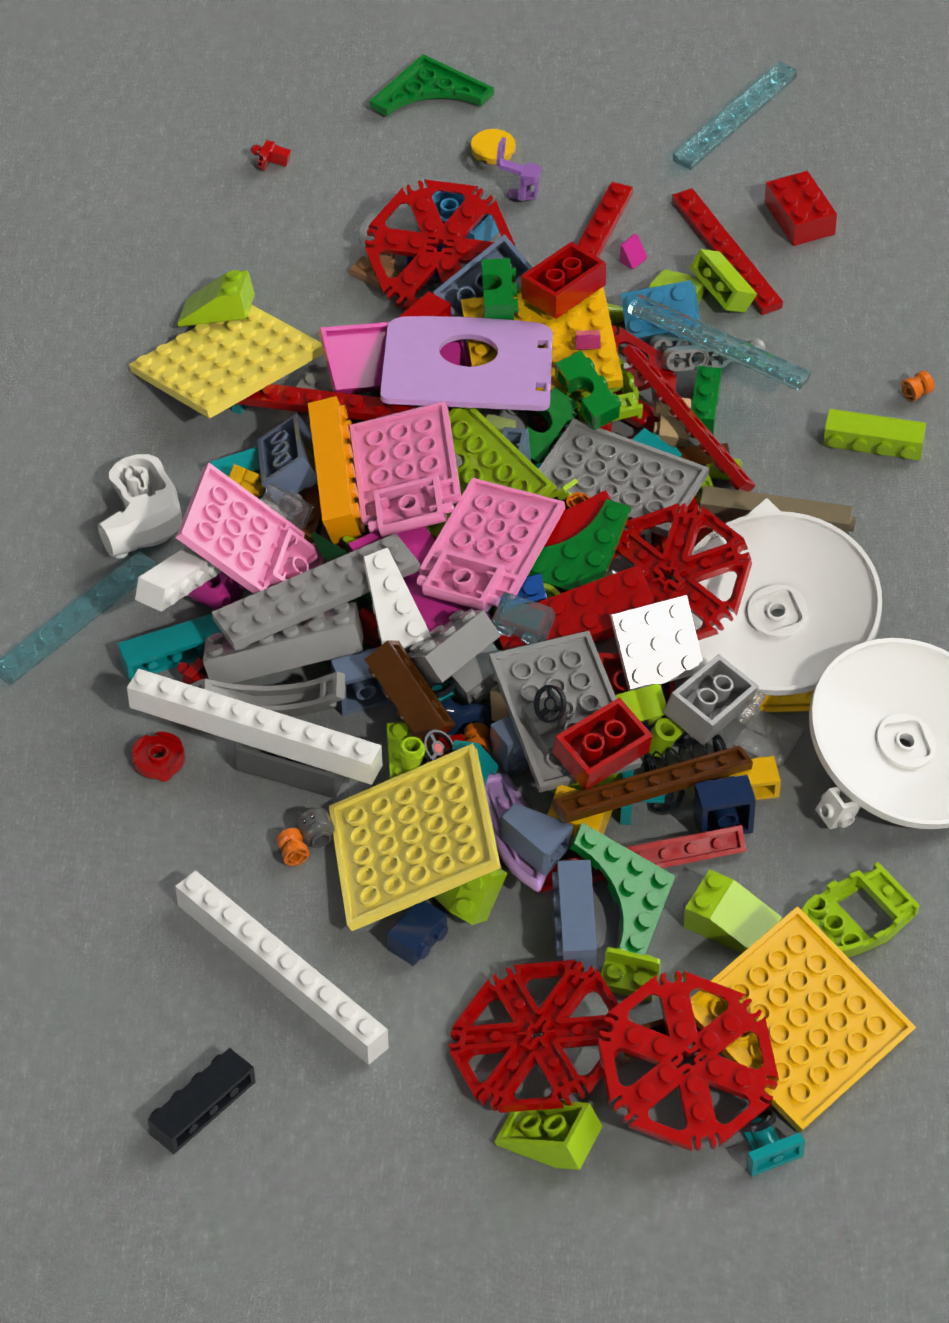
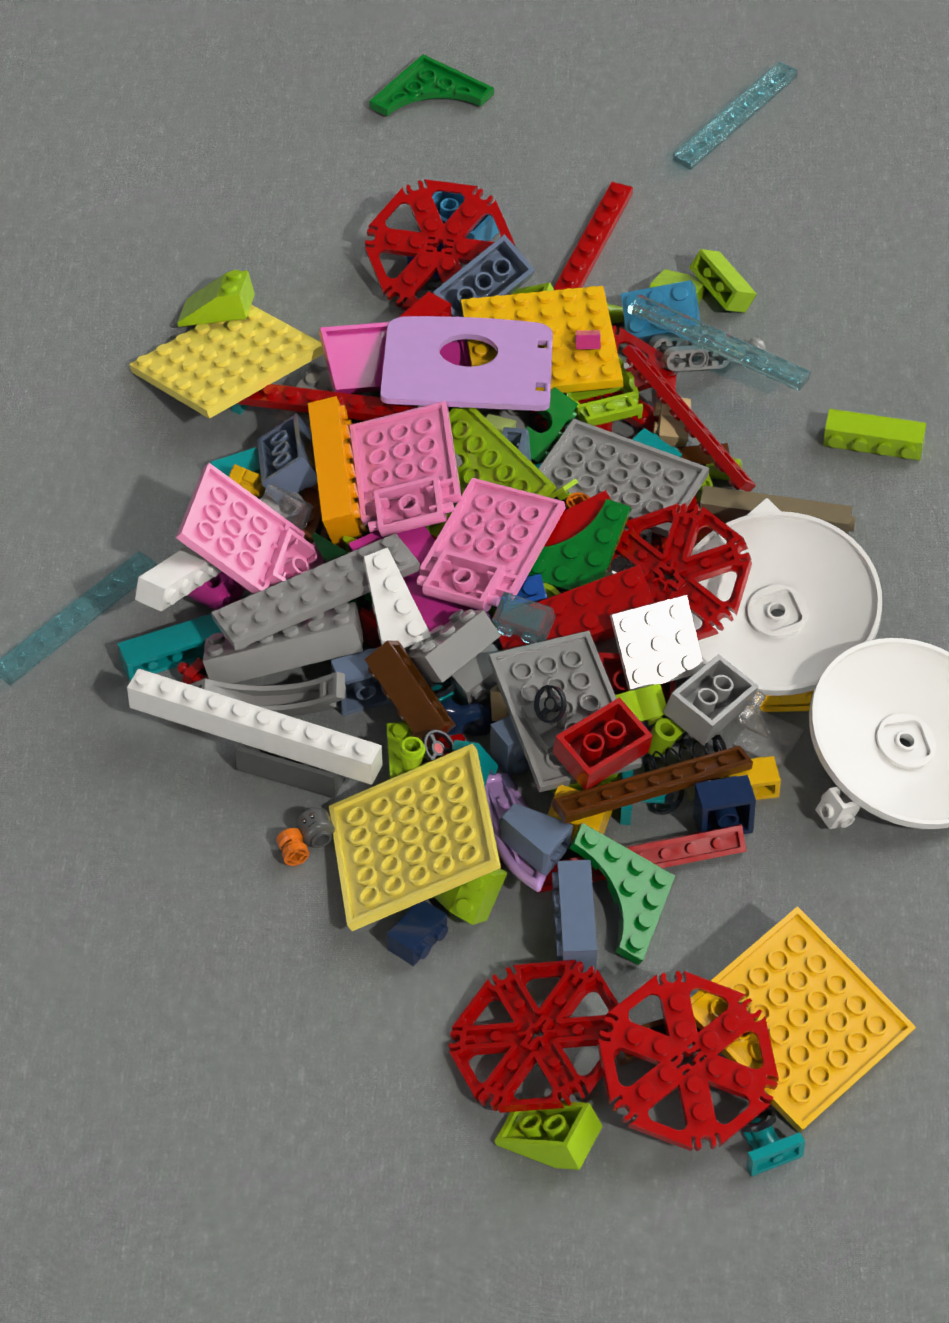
white piece [98,454,182,558] -> none
red plate [132,731,185,782] -> none
black brick [148,1048,255,1154] -> none
white brick [175,870,389,1065] -> none
red piece [250,140,291,172] -> none
medium nougat hinge [350,253,401,288] -> none
orange wheel [463,723,490,754] -> none
yellow tile [471,129,516,165] -> none
green arch [482,258,518,320] -> none
medium lavender piece [496,137,542,201] -> none
red brick [521,242,606,319] -> none
green arch [555,350,621,430] -> none
lime bracket [601,947,661,1002] -> none
dark pink slope [620,233,647,269] -> none
red plate [672,188,783,315] -> none
lime slope [684,869,782,953] -> none
green arch [689,366,722,438] -> none
red brick [764,171,837,246] -> none
lime slope [802,862,920,957] -> none
orange wheel [901,370,935,402] -> none

